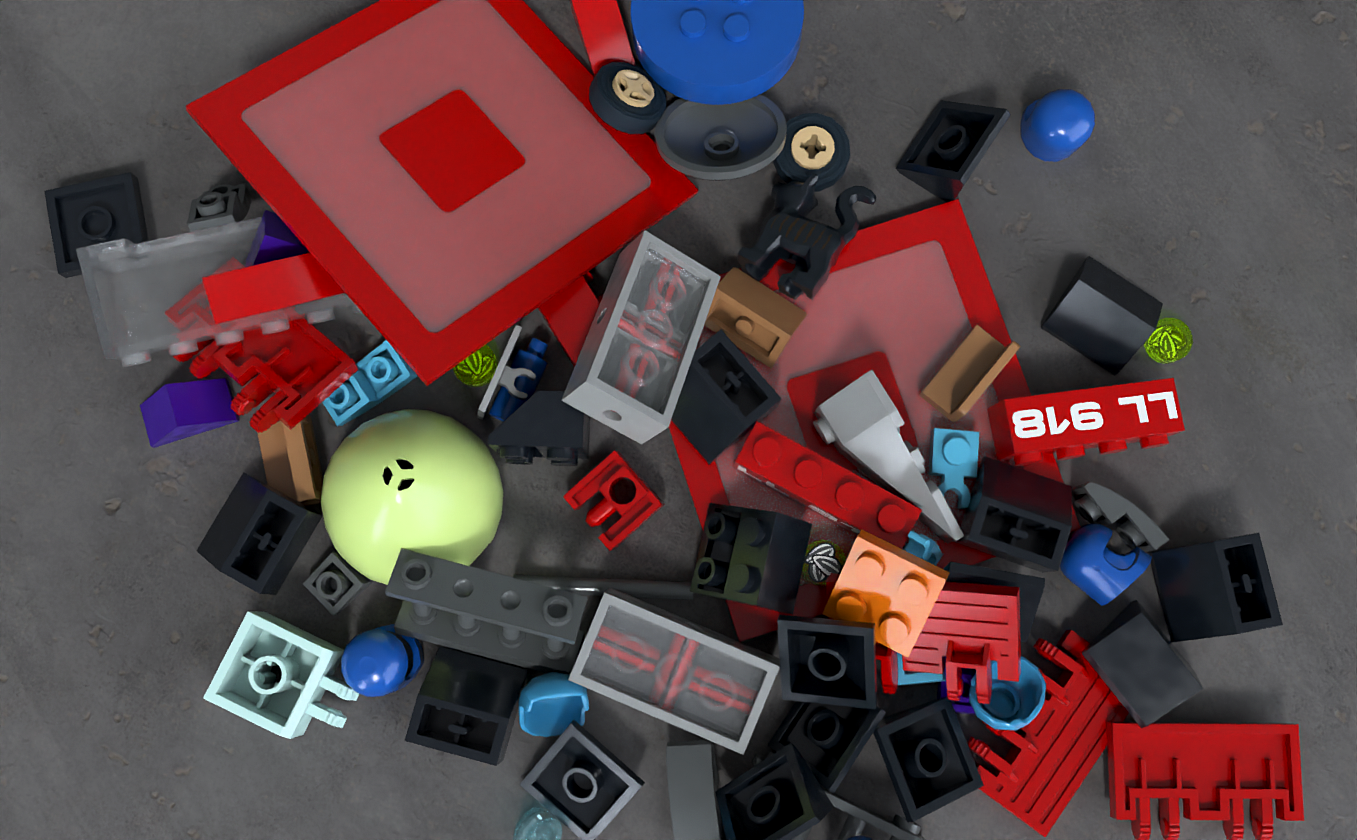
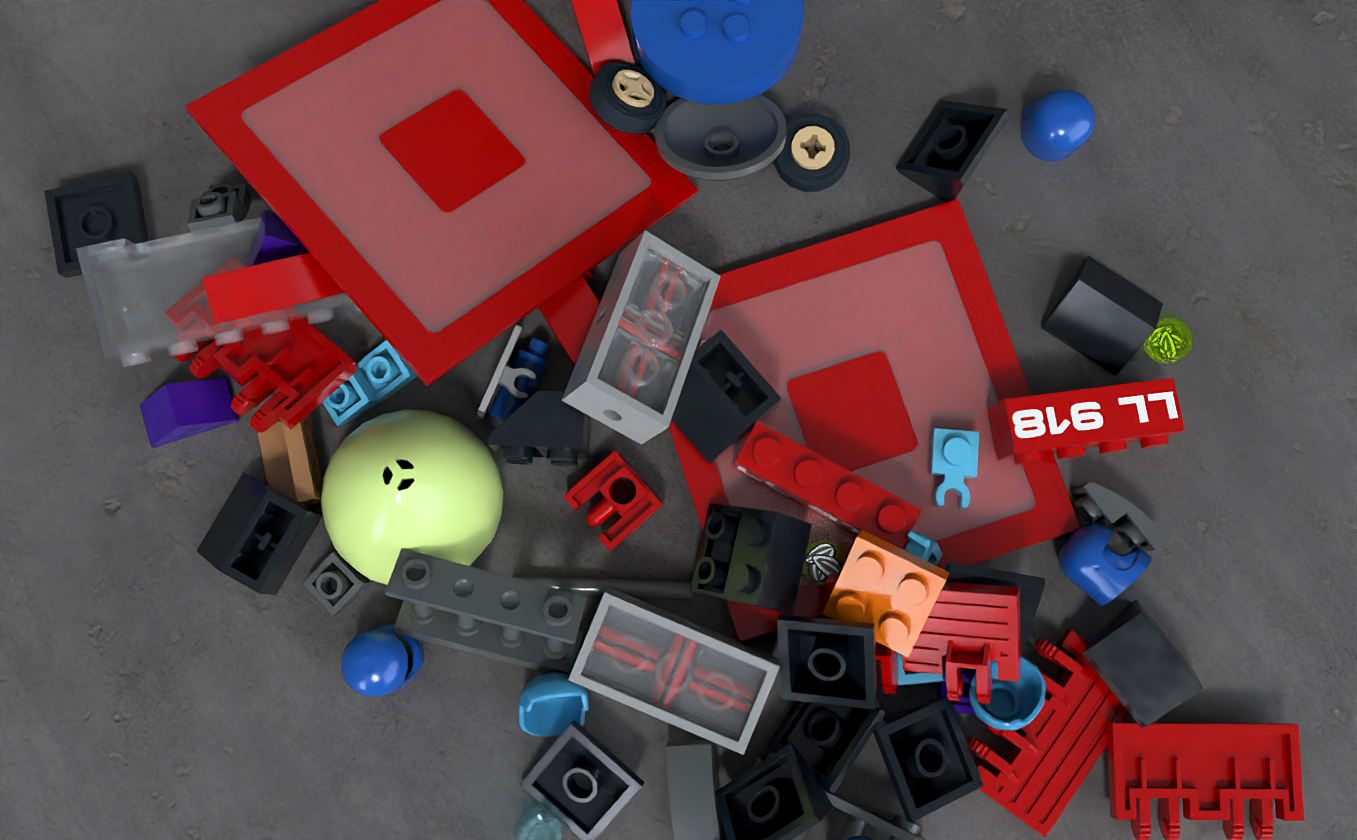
light aqua hinge [203,611,359,739] -> none
black slope [405,646,529,766] -> none
clear neon green tile [452,345,498,387] -> none
medium nougat panel [704,267,807,368] -> none
black animal [738,173,876,300] -> none
light grey wedge [813,370,964,543] -> none
medium nougat panel [919,325,1021,423] -> none
black slope [956,456,1072,573] -> none
black slope [1149,533,1283,642] -> none

